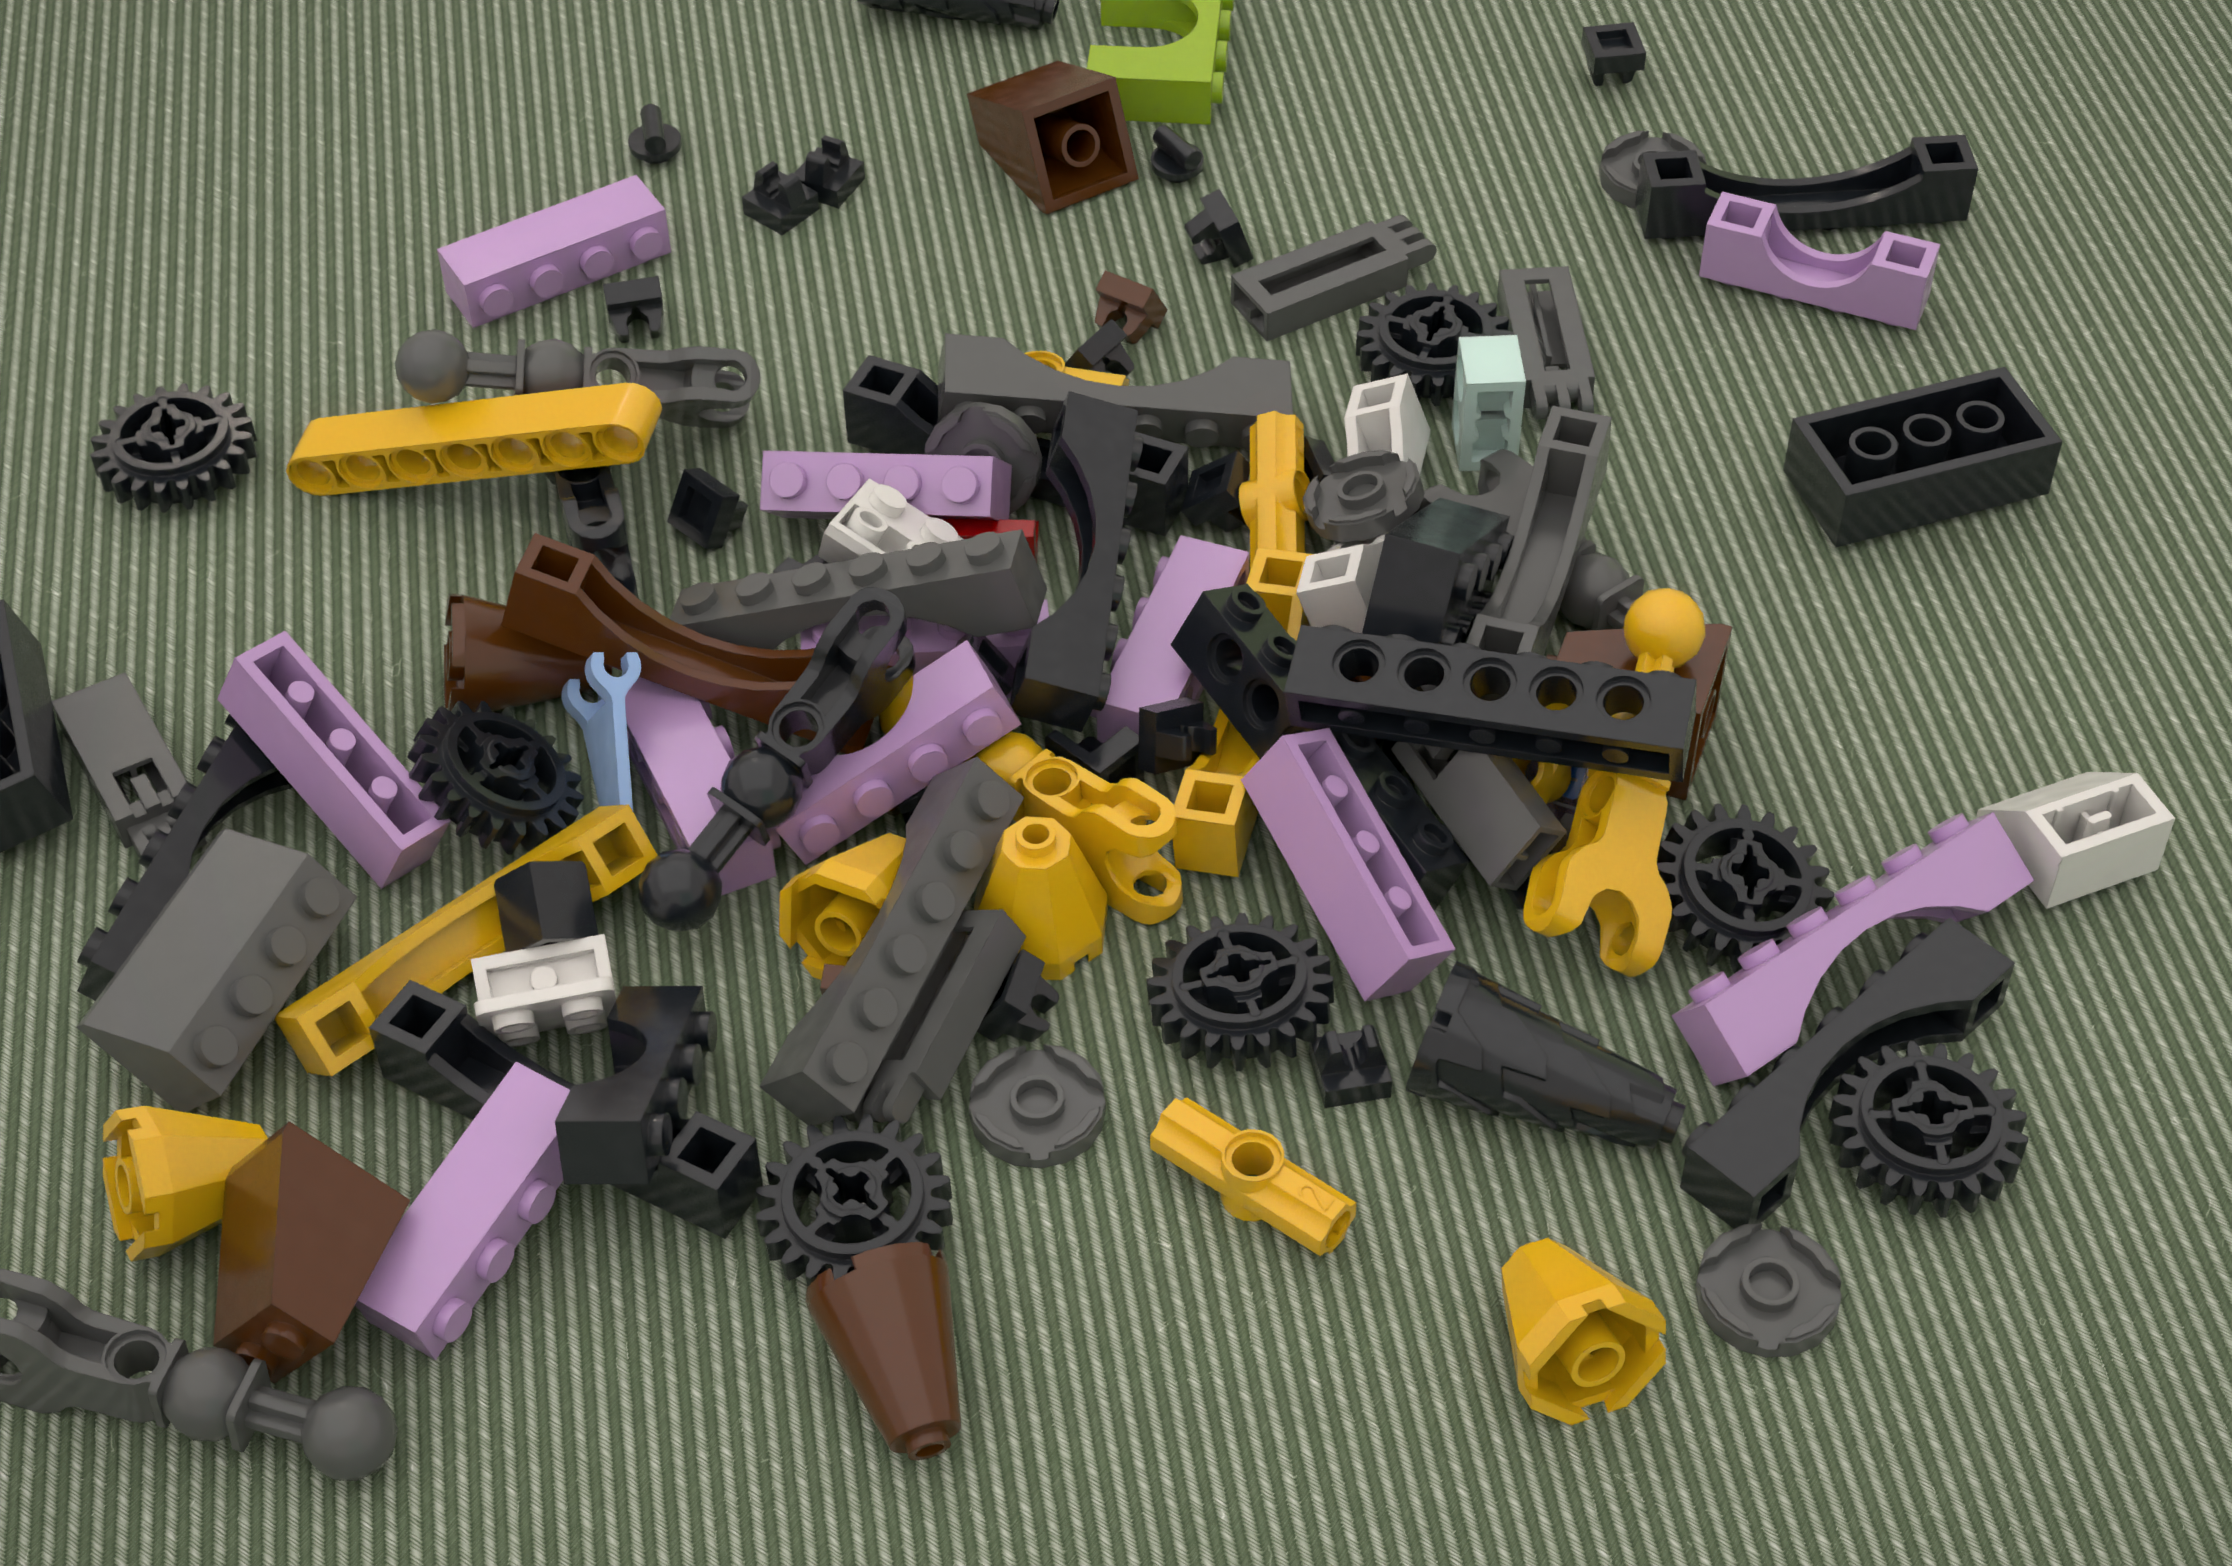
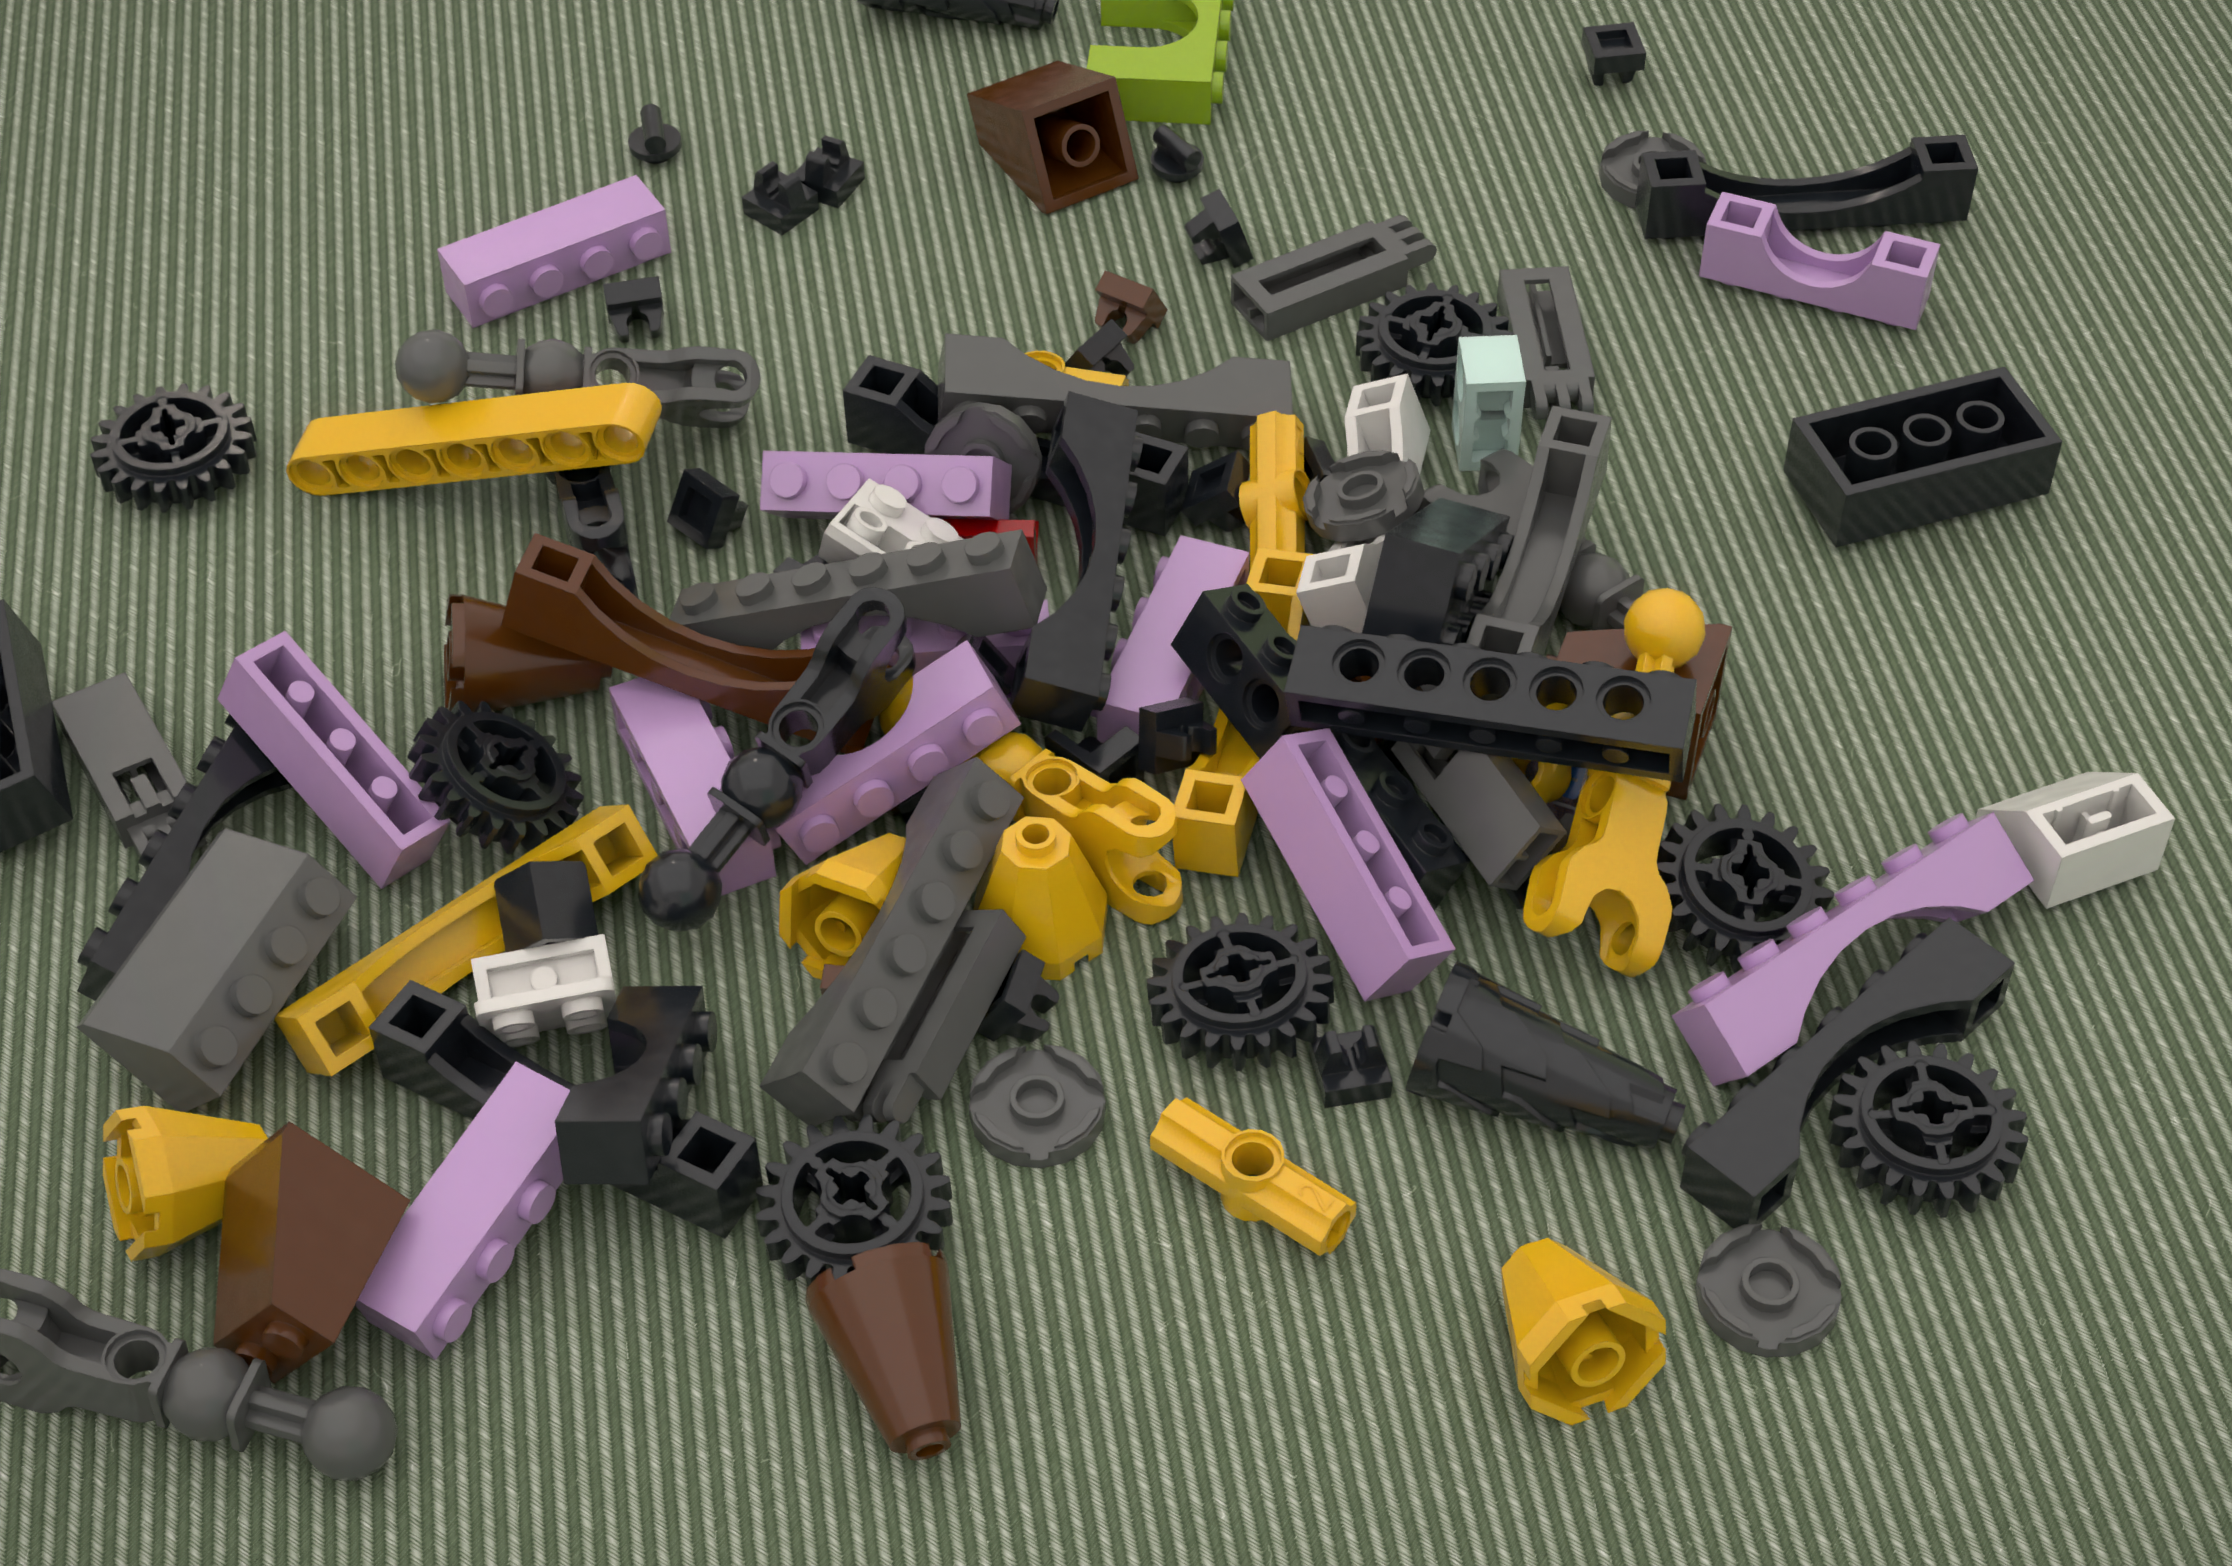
light blue flag [562,652,641,811] -> none

